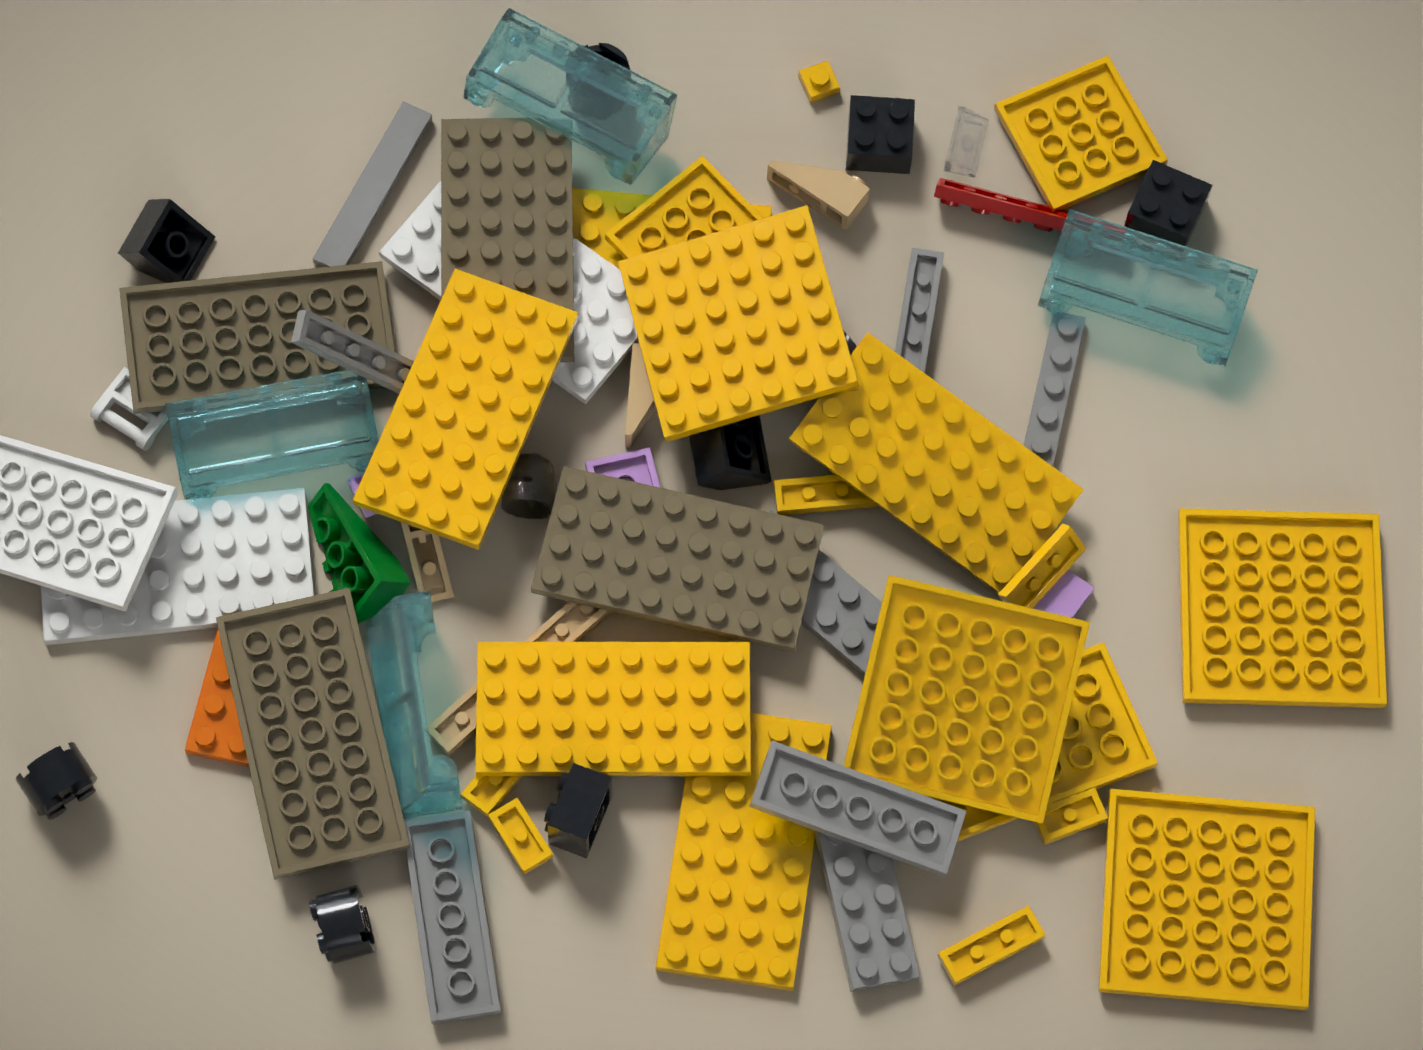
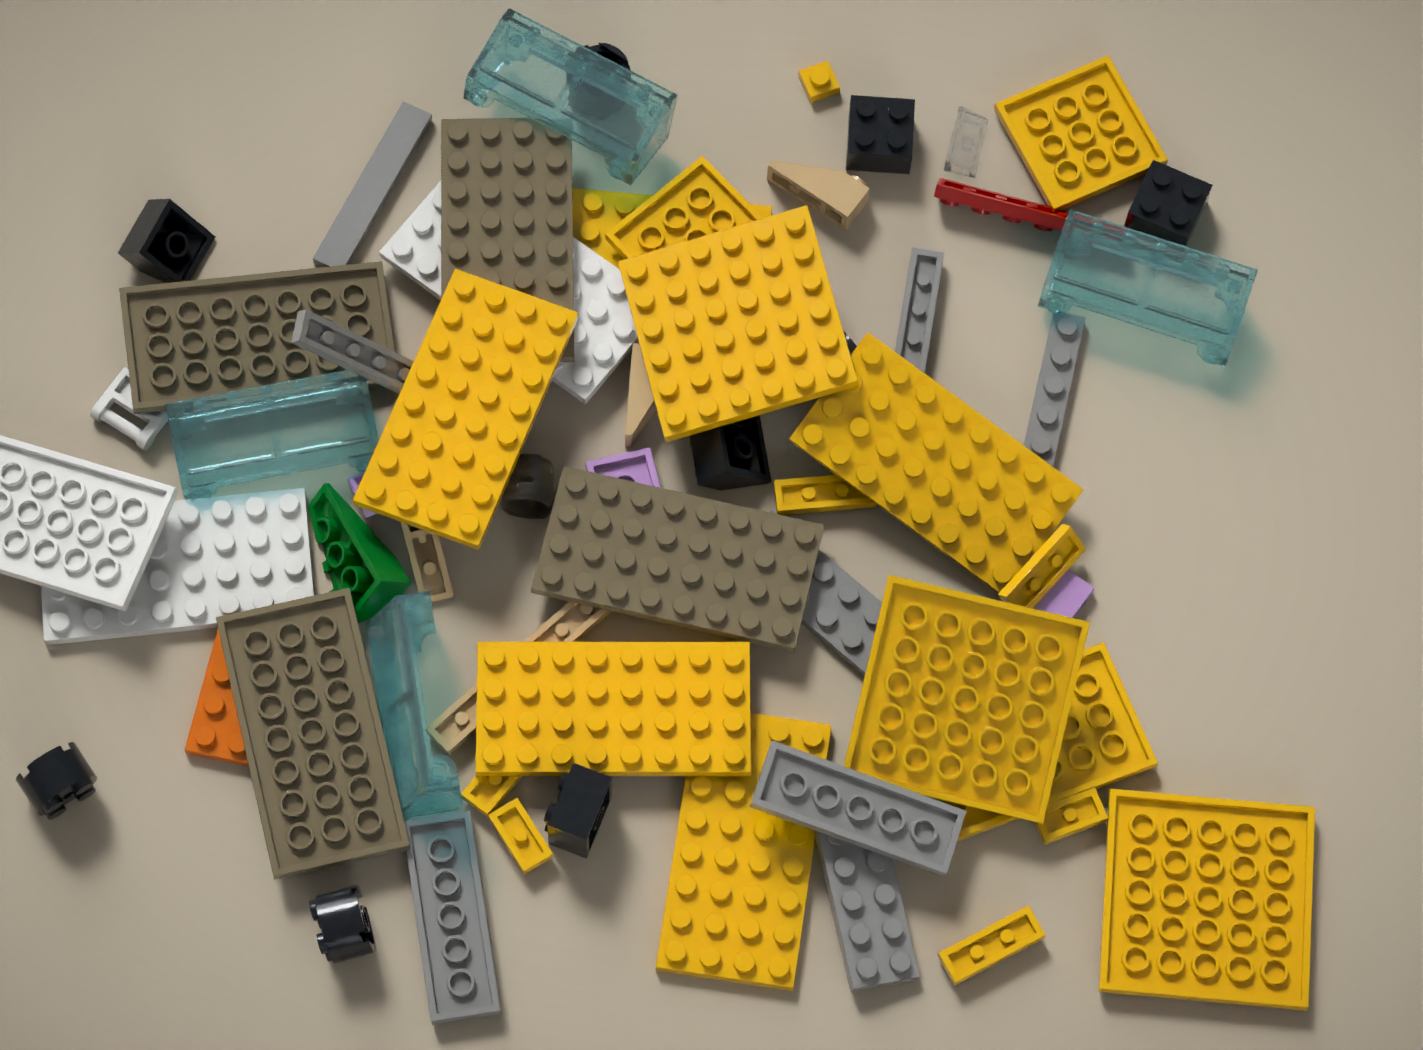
yellow plate [1178,508,1387,708] -> none

